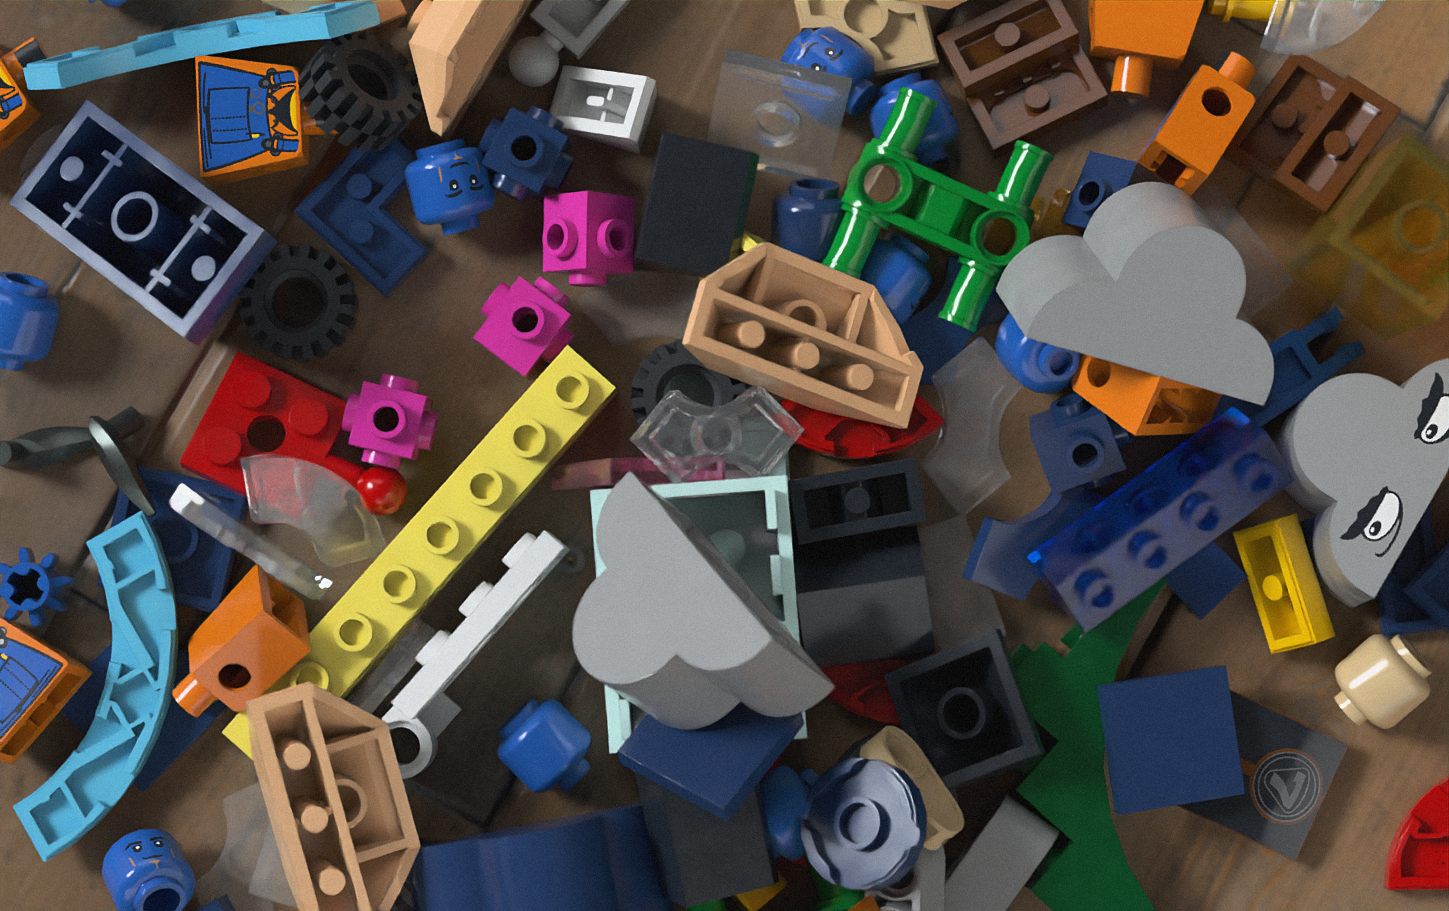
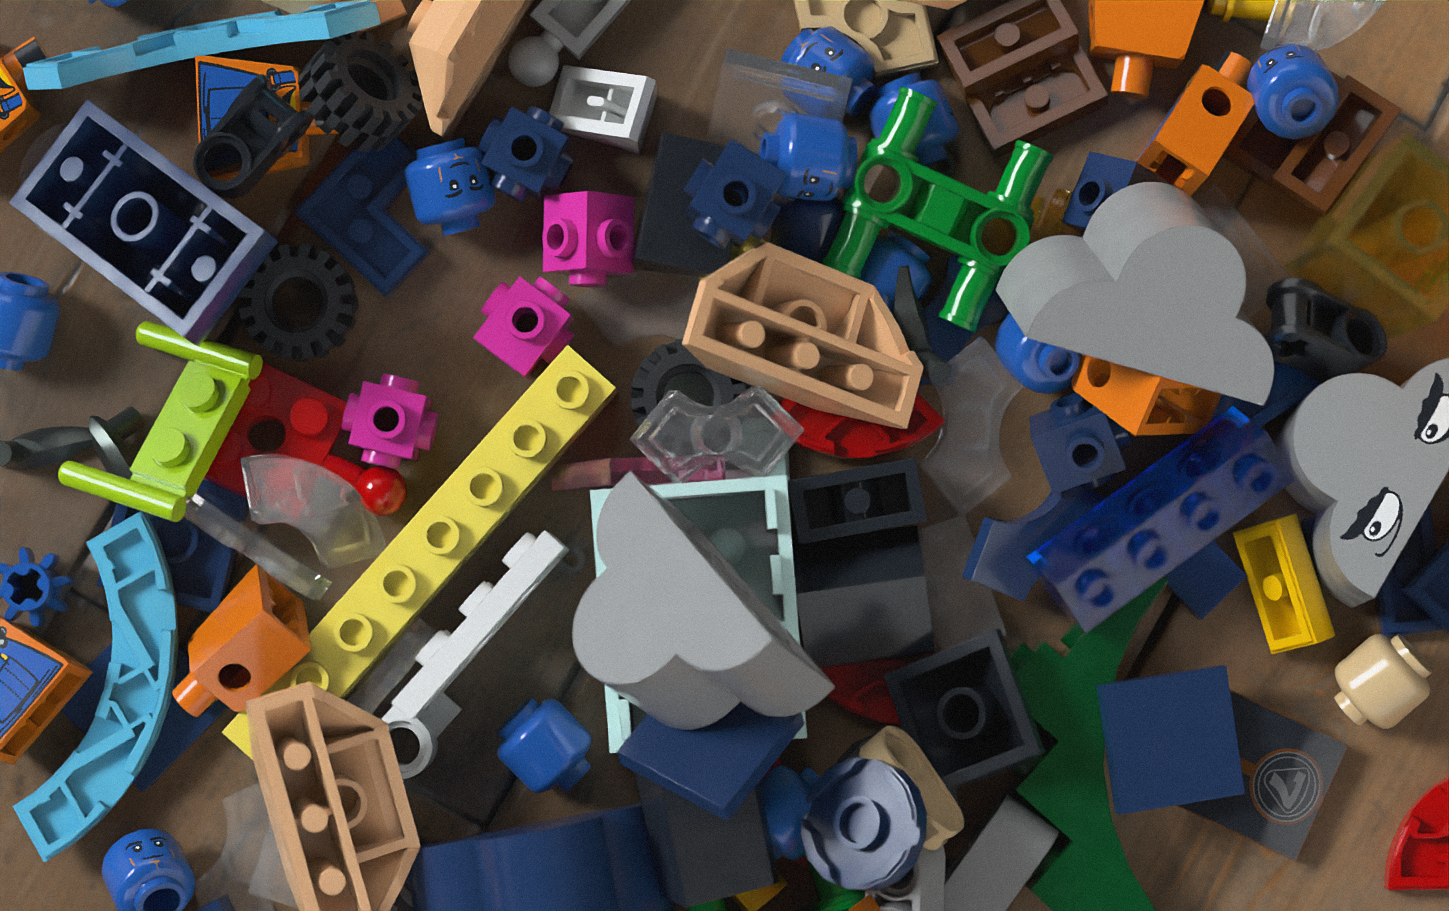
none -> lime plate [58,321,263,522]
none -> black piece [193,74,313,199]
none -> dark blue brick [682,139,787,249]
none -> blue head [759,113,858,202]
none -> pearl dark grey bar [894,265,952,385]
none -> blue head [1247,44,1339,139]
none -> black piece [1264,278,1388,384]

